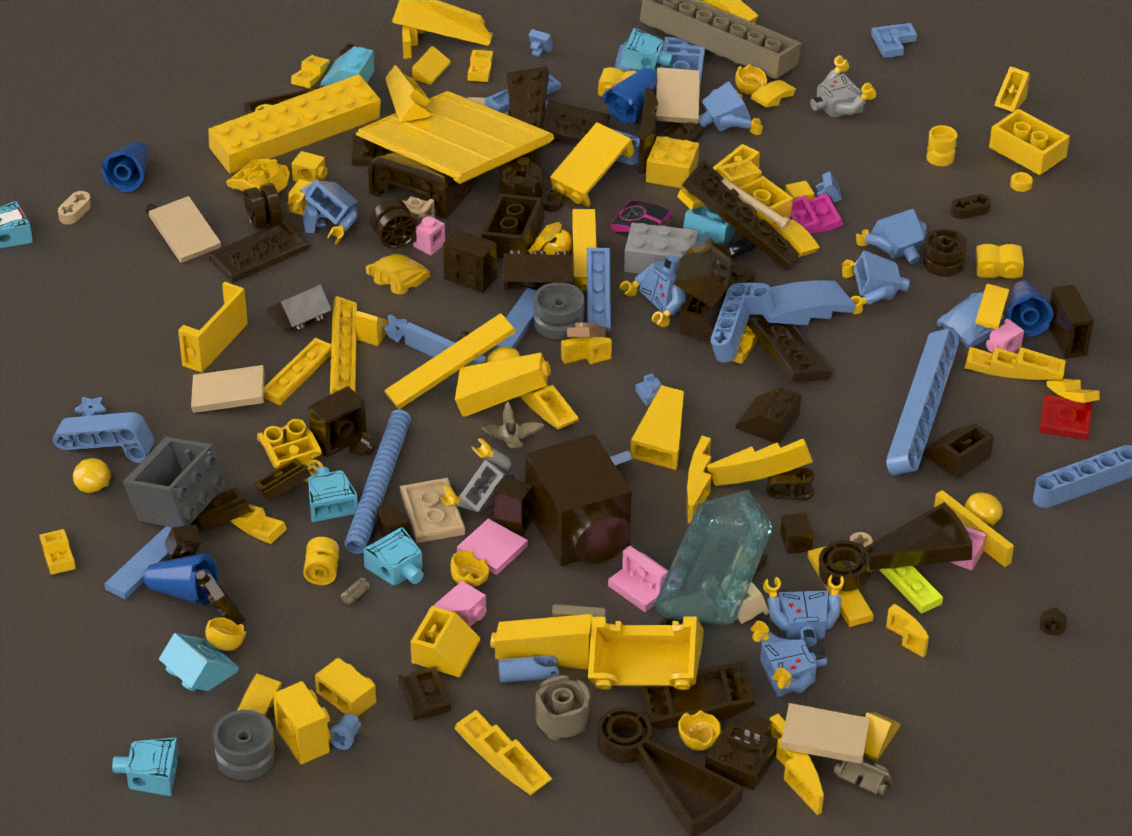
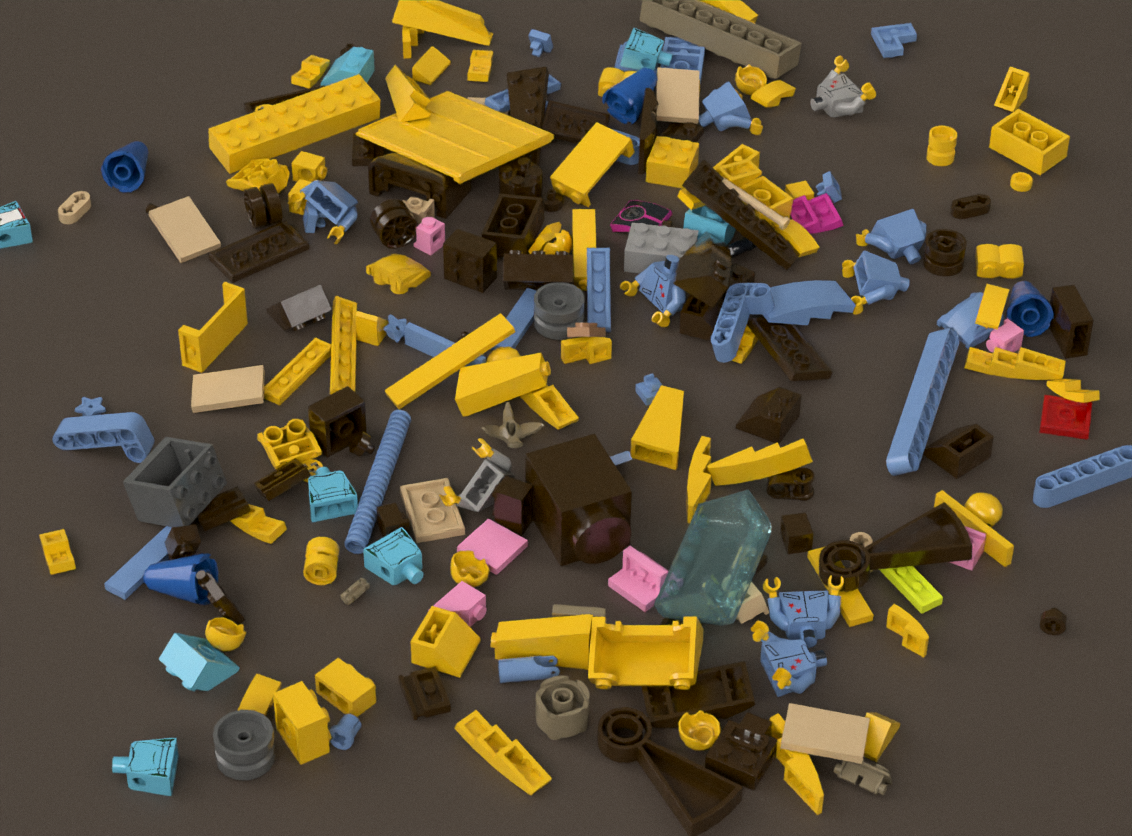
yellow hair [73,458,112,494] -> none

